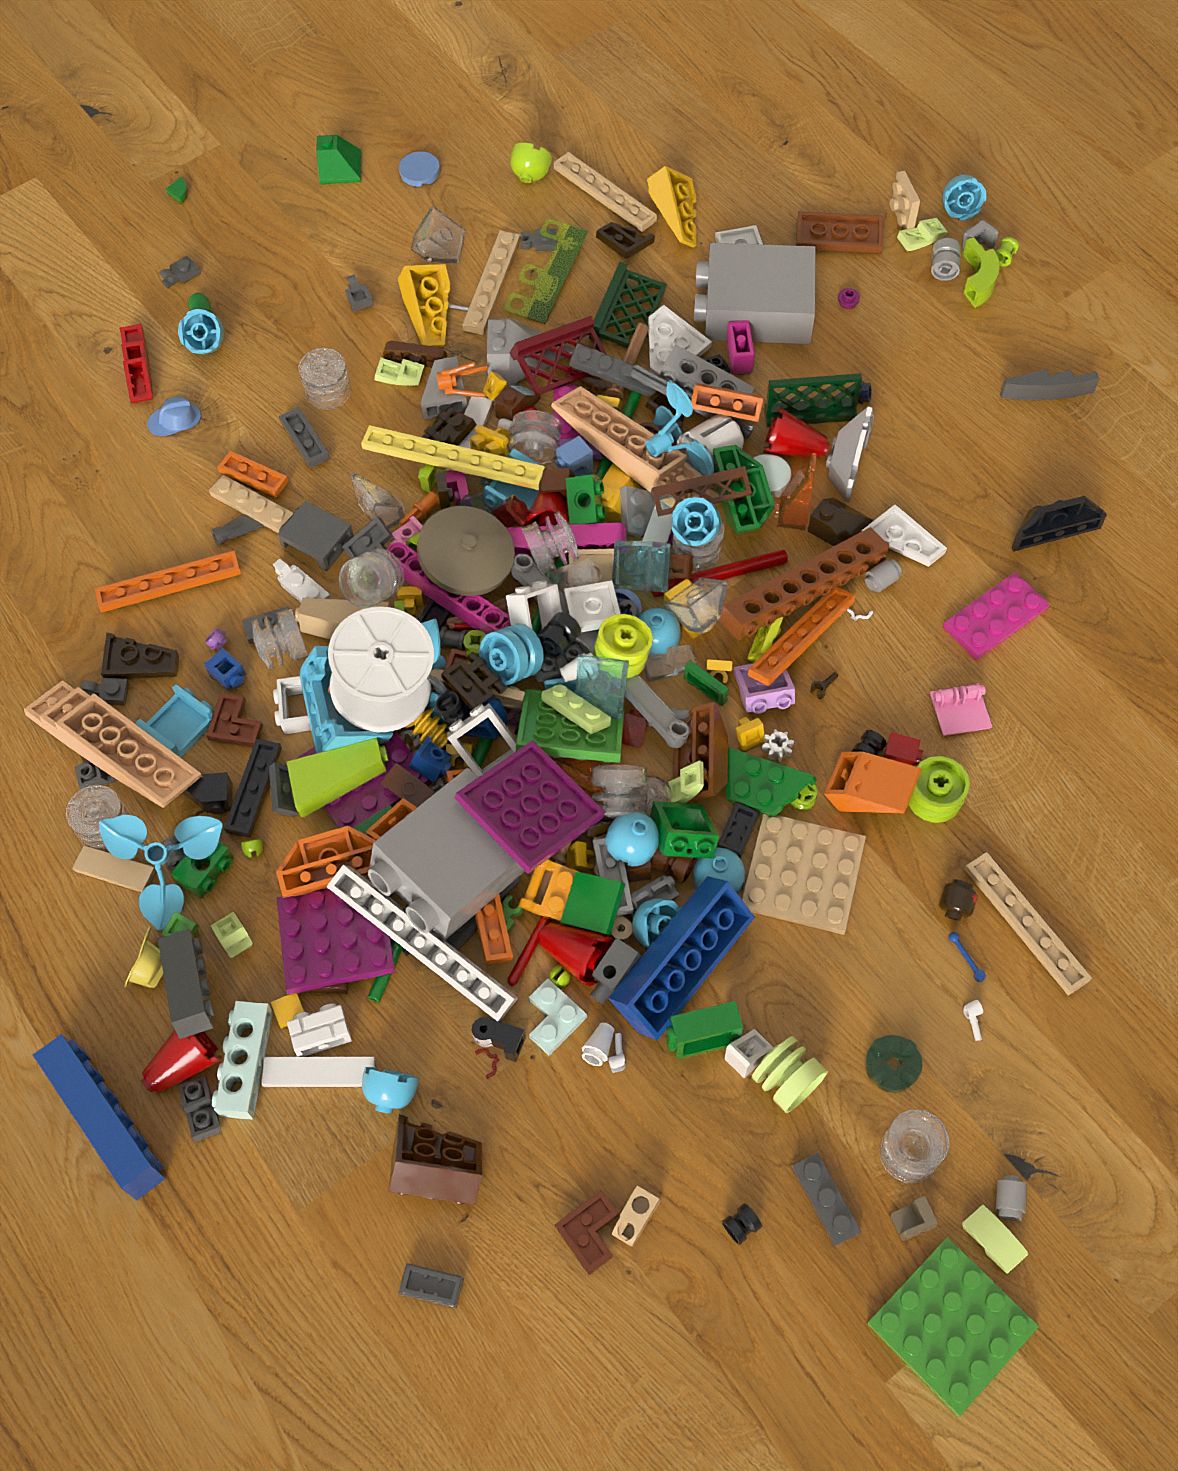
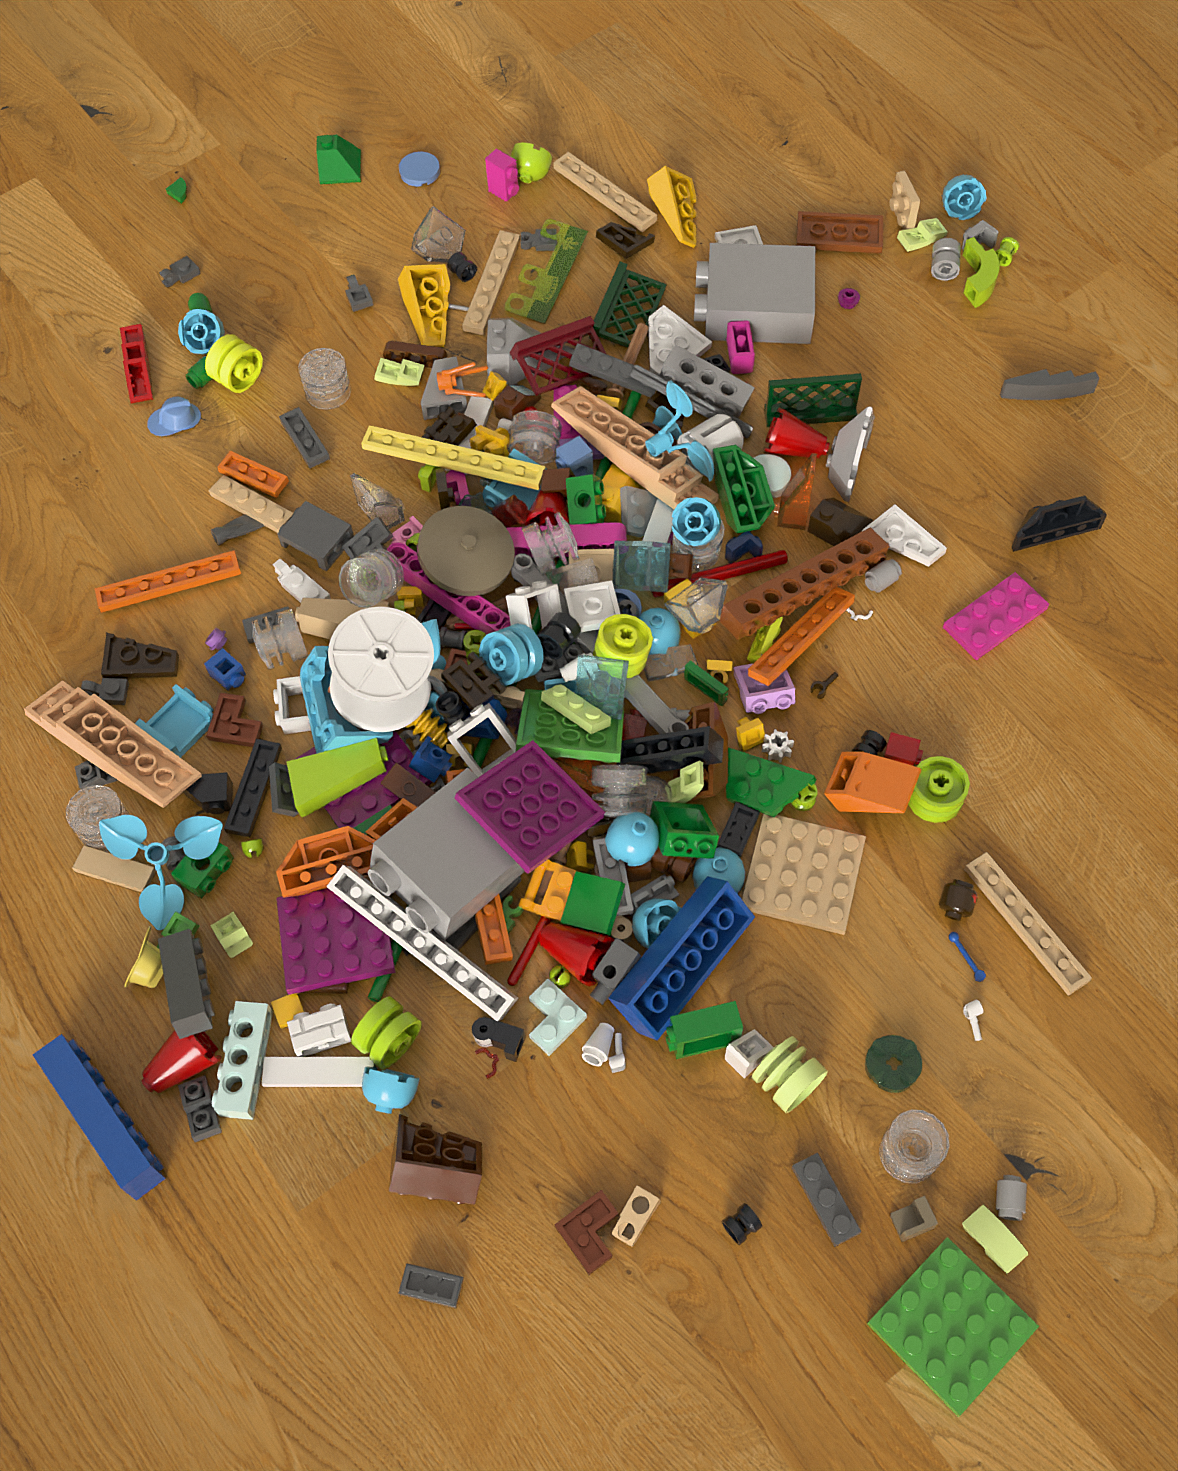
orange axle [399,491,440,527] -> none
reddish brown fence [651,466,752,517] -> none
orange brick [691,382,763,422] -> none
dark blue plate [858,381,872,404] -> none
bright pink hinge [930,683,992,736] -> none
none -> green brick [185,356,212,389]
none -> neon yellow wheel [205,334,263,393]
none -> lime wheel [351,996,422,1069]
none -> black wheel [447,252,477,282]
none -> dark pink brick [485,149,519,201]
none -> black brick [616,726,724,776]
none -> dark blue bracket [725,531,763,563]

